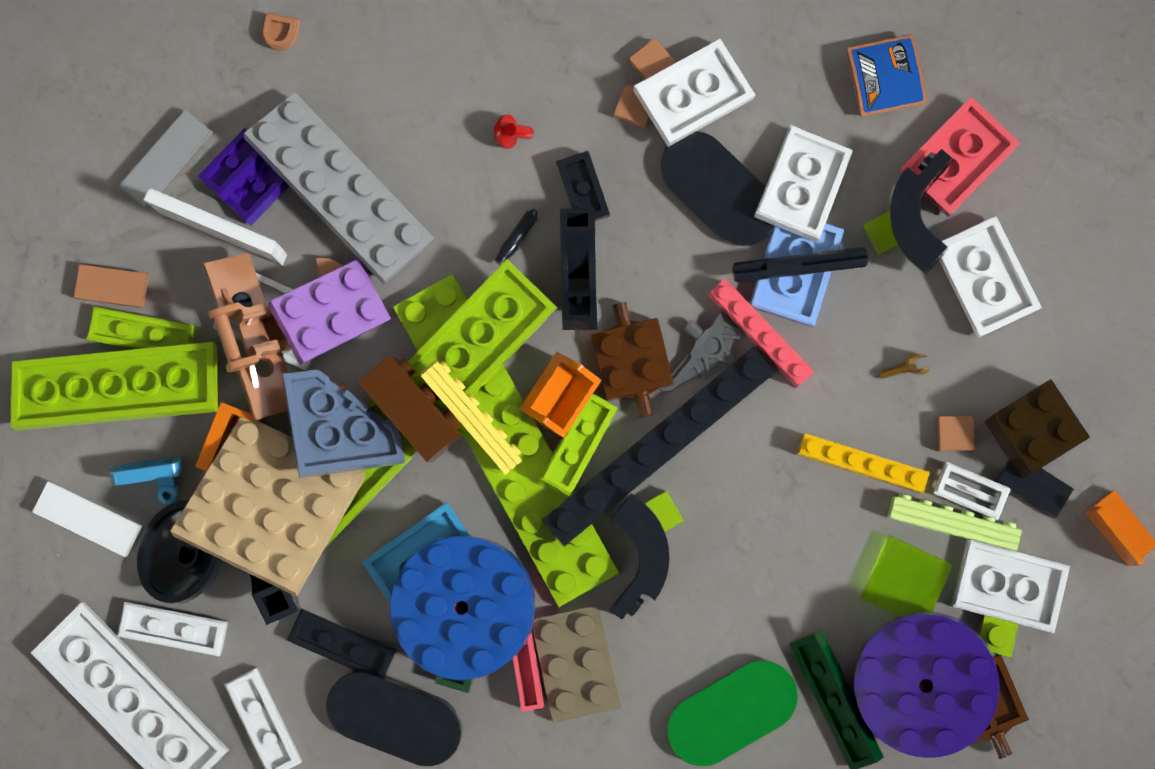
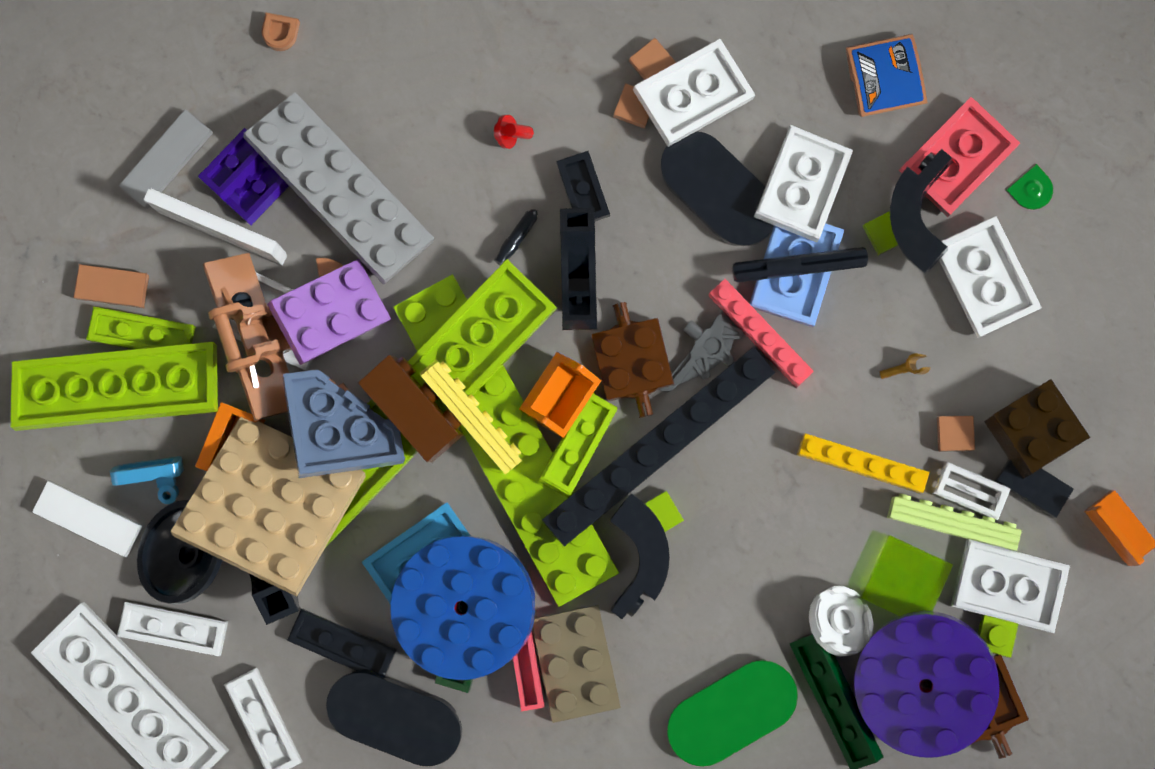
none -> white tile [809,586,874,657]
none -> green piece [1007,164,1053,210]

